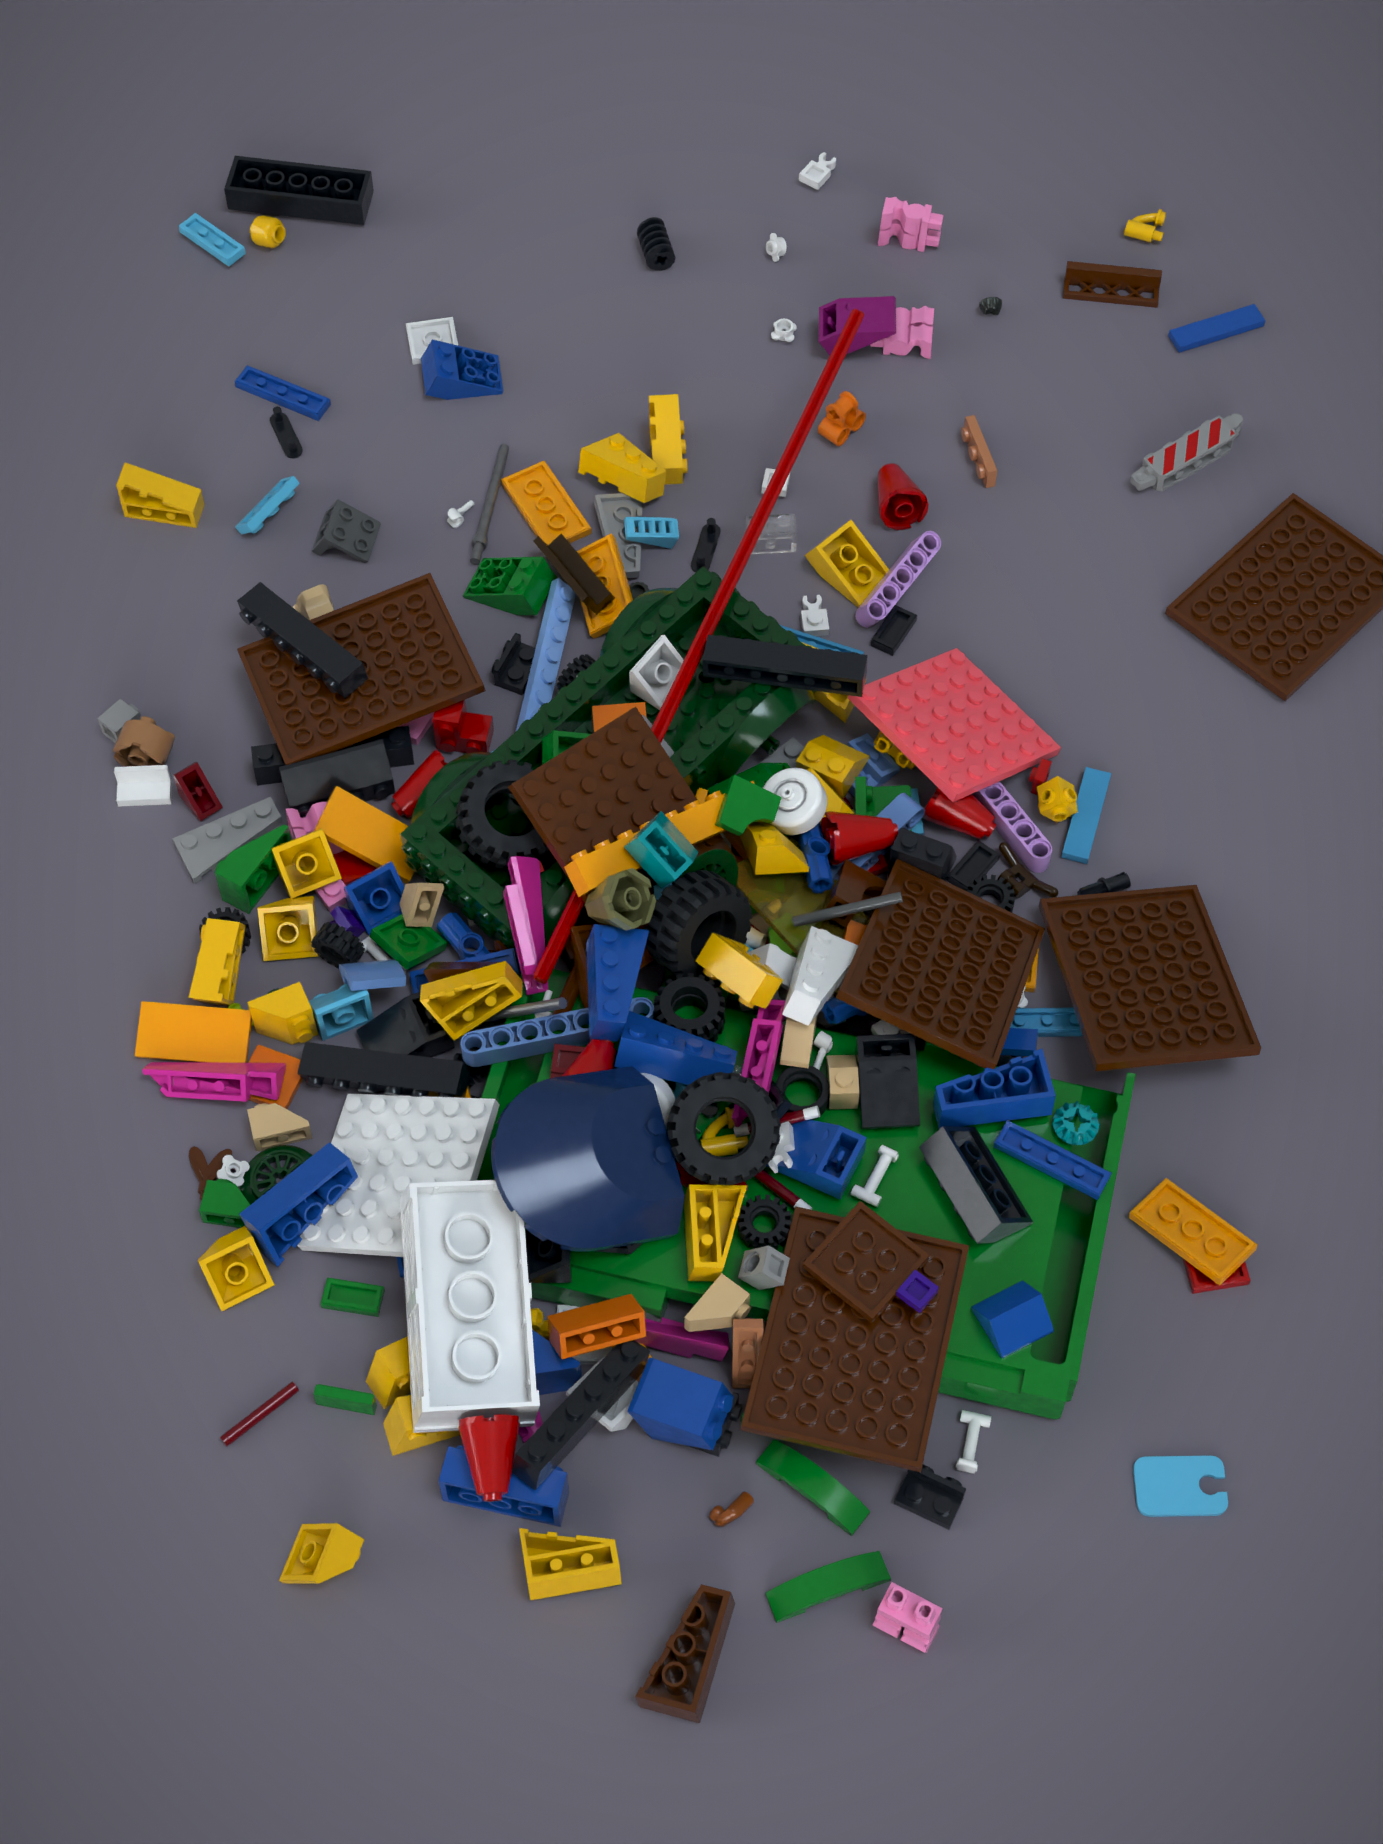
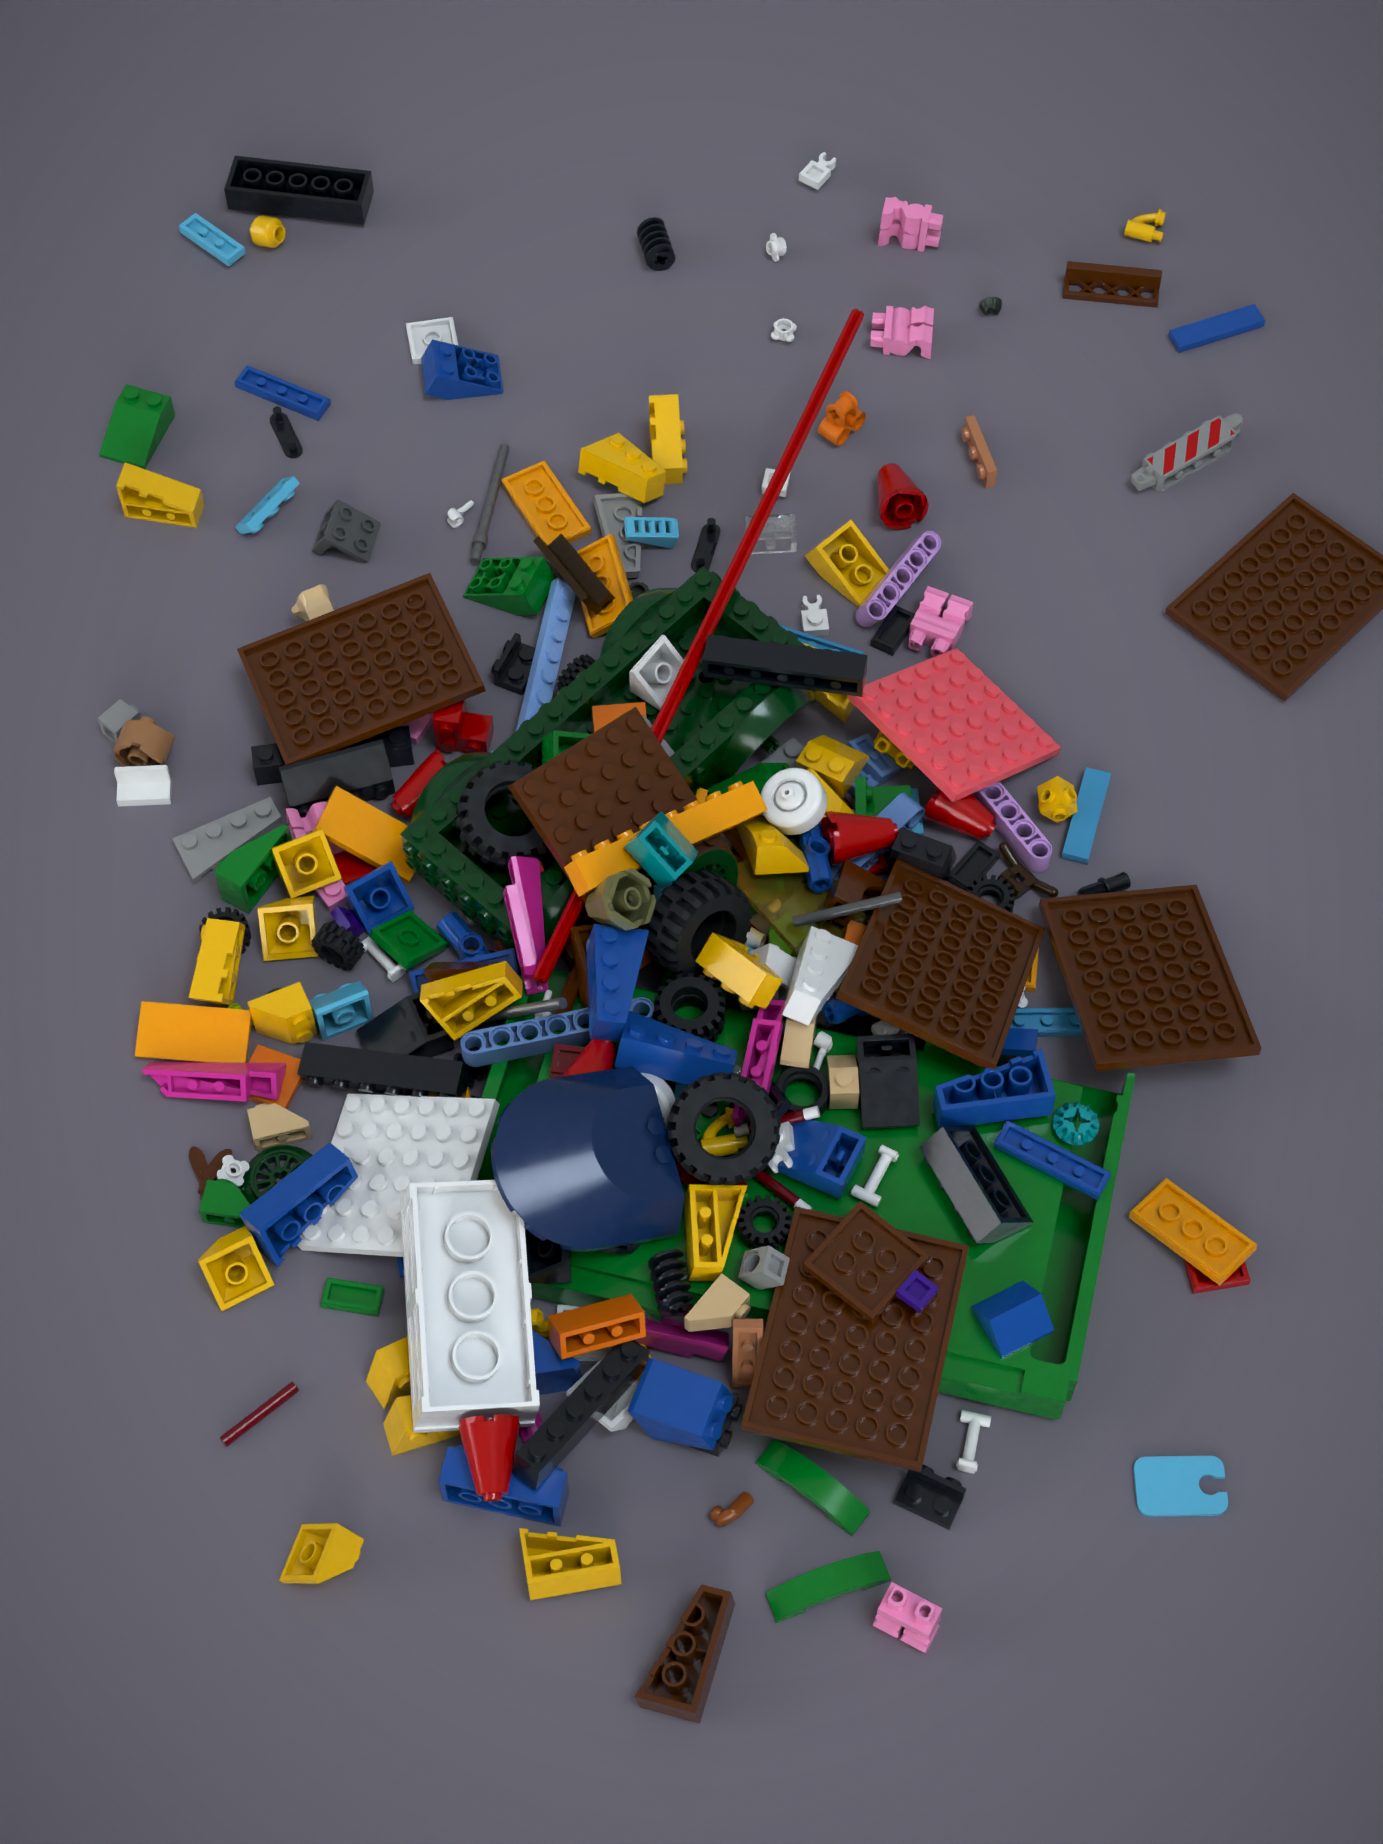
dark red slope [173,762,223,821] -> none
black brick [237,582,368,698] -> none
green tile [313,1384,377,1415] -> none
medium blue slope [339,959,406,991] -> none
tan slope [400,883,444,927] -> none
green tile [715,774,782,836] -> none
magenta slope [819,296,896,355] -> none
red plate [1029,758,1052,795] -> none
none -> green slope [99,384,175,469]
none -> black piece [648,1249,694,1317]
none -> bright pink hips [908,586,973,657]

